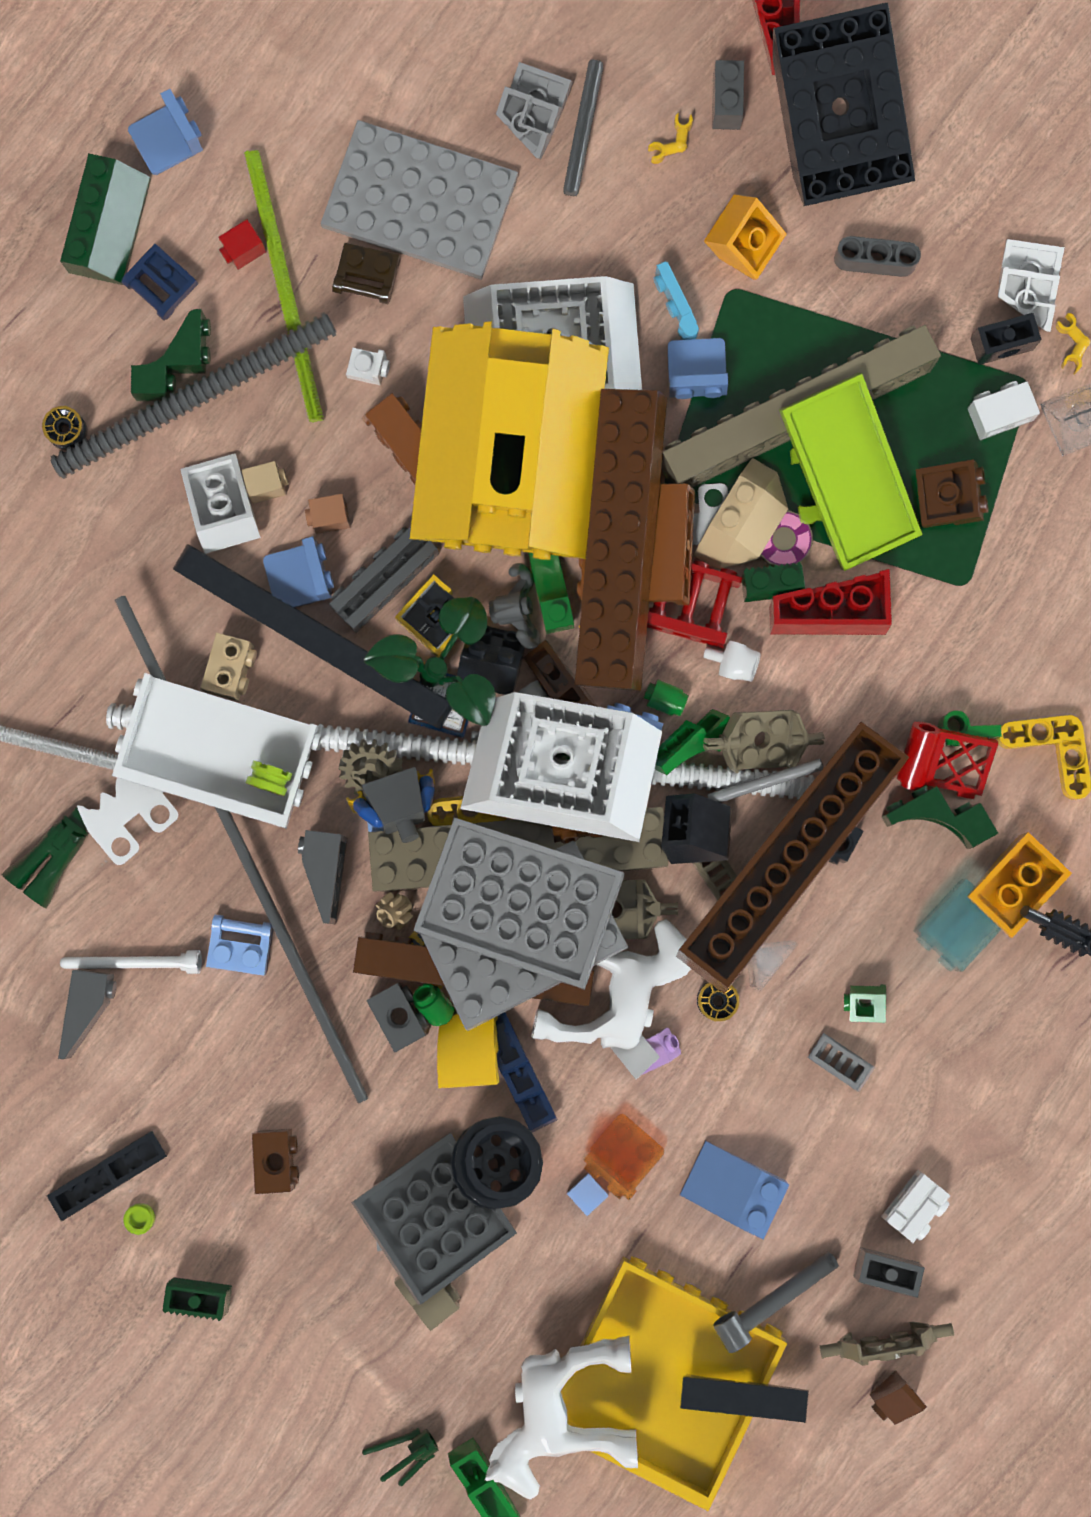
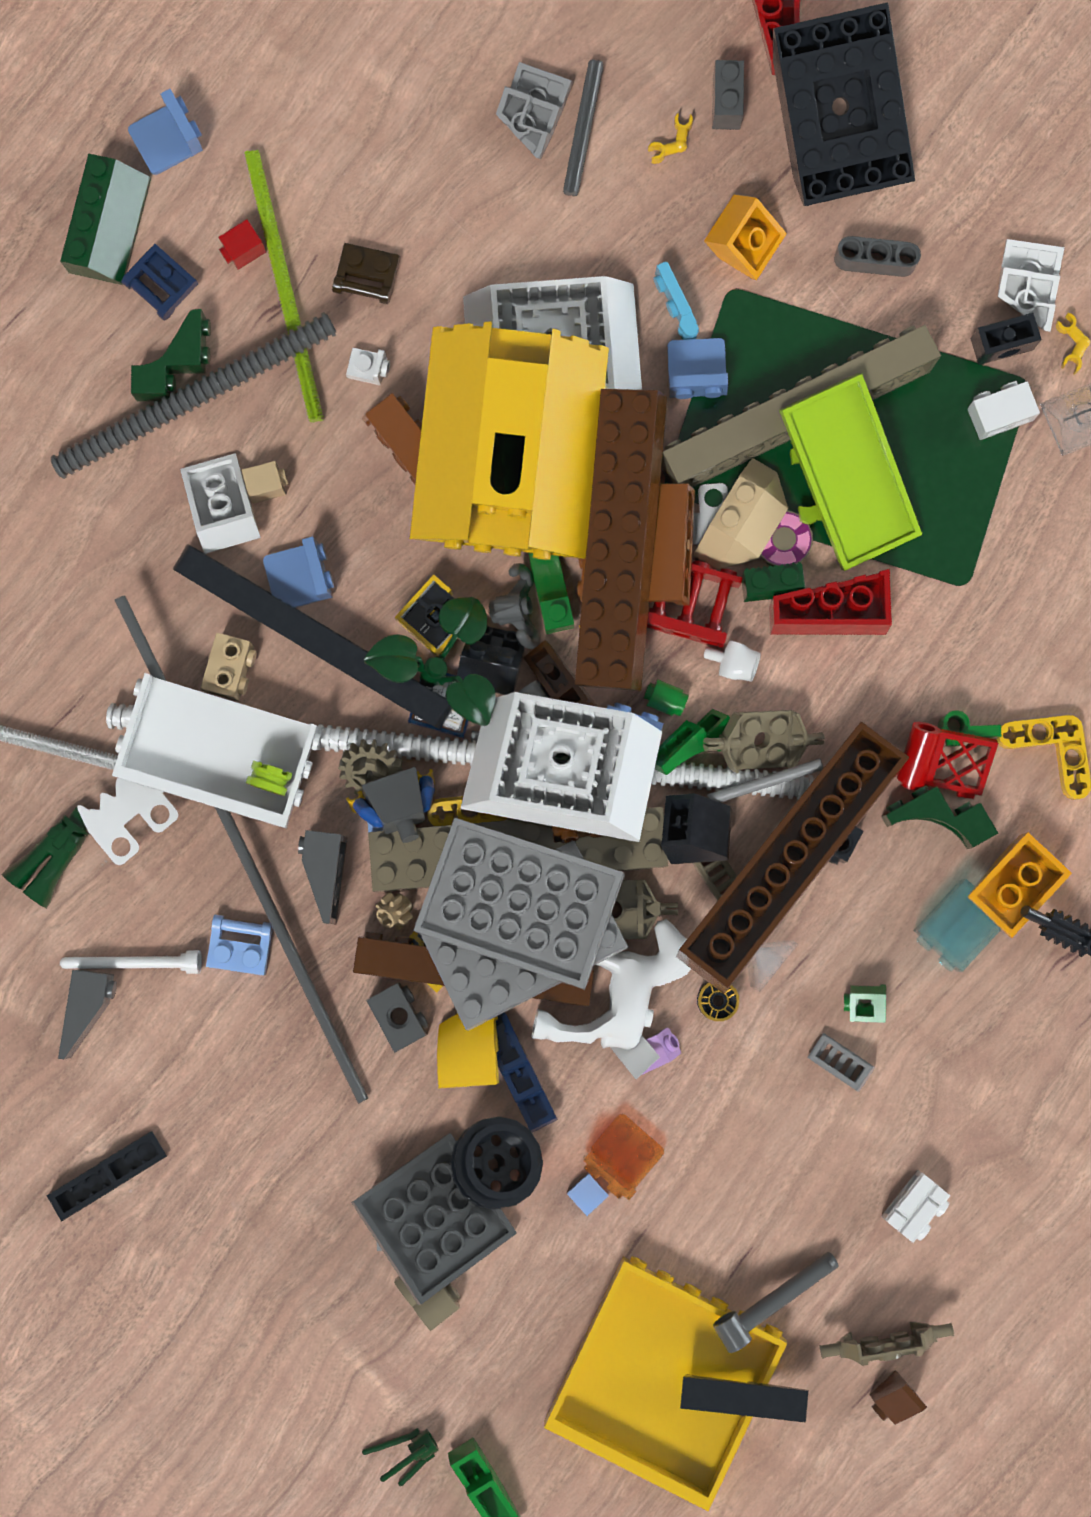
black wheel [42,406,88,451] -> none
lime tile [123,1203,155,1235] -> none
dark green brick [162,1277,232,1321] -> none
reddish brown brick [252,1129,299,1194] -> none
nougat brick [305,494,350,534] -> none
light grey plate [320,120,518,280] -> none
dark grey brick [330,526,439,633] -> none
green brick [413,983,454,1026] -> none
white animal [485,1336,638,1500] -> none
medium blue slope [680,1141,789,1240] -> none
dark grey brick [853,1247,925,1298] -> none
reddish brown plate [916,459,988,528] -> none

